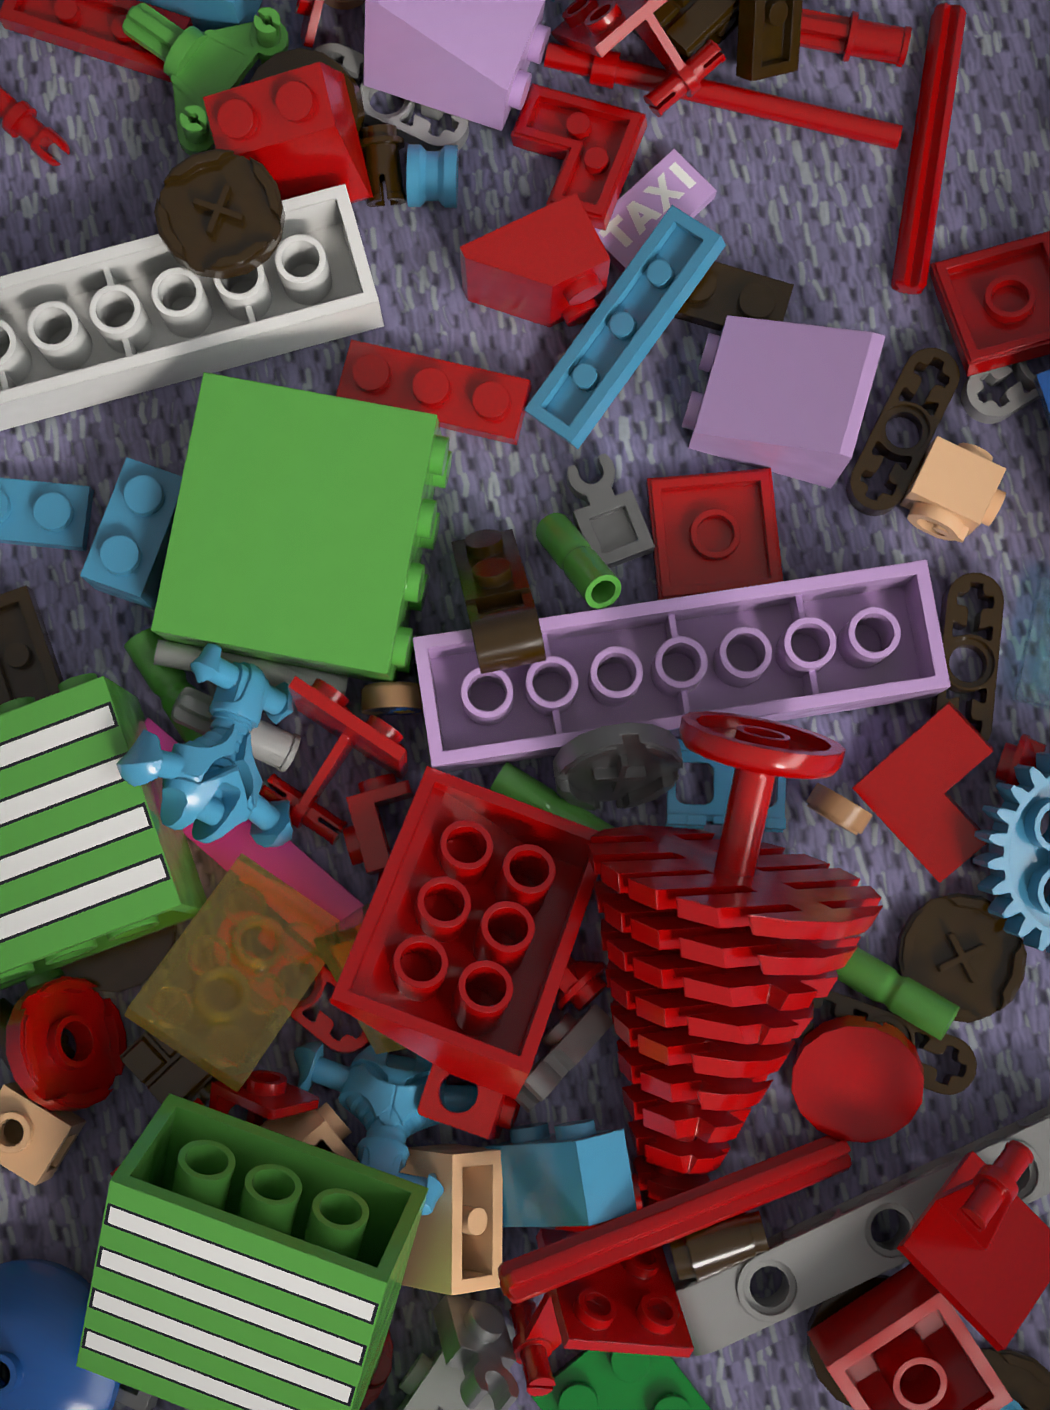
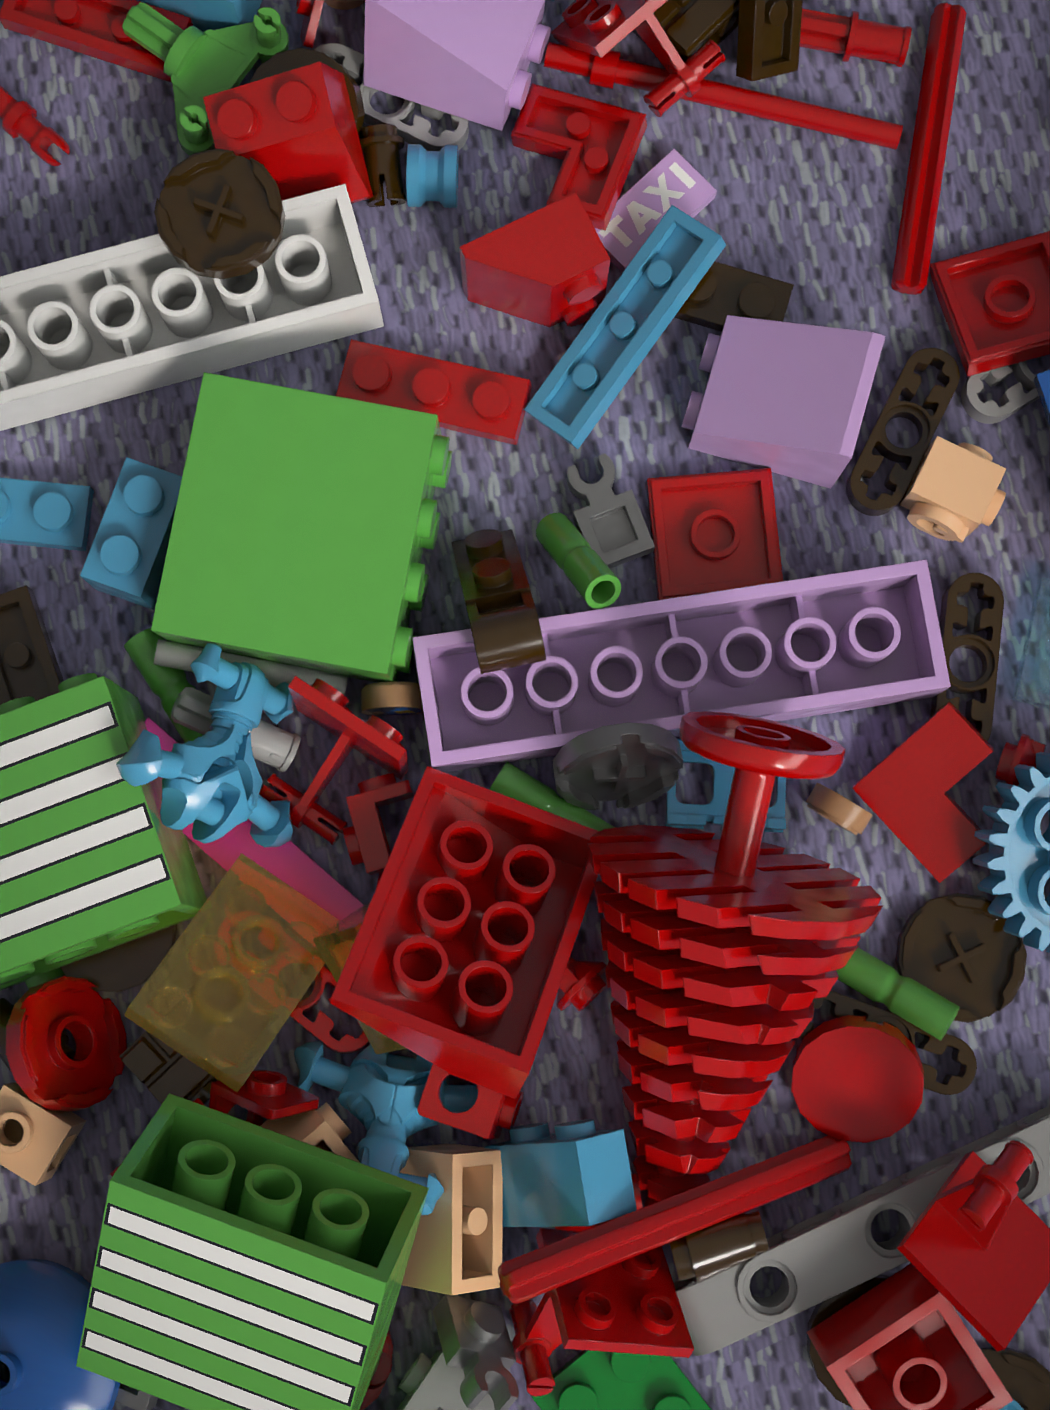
flat silver plate [515,1004,613,1113] -> none

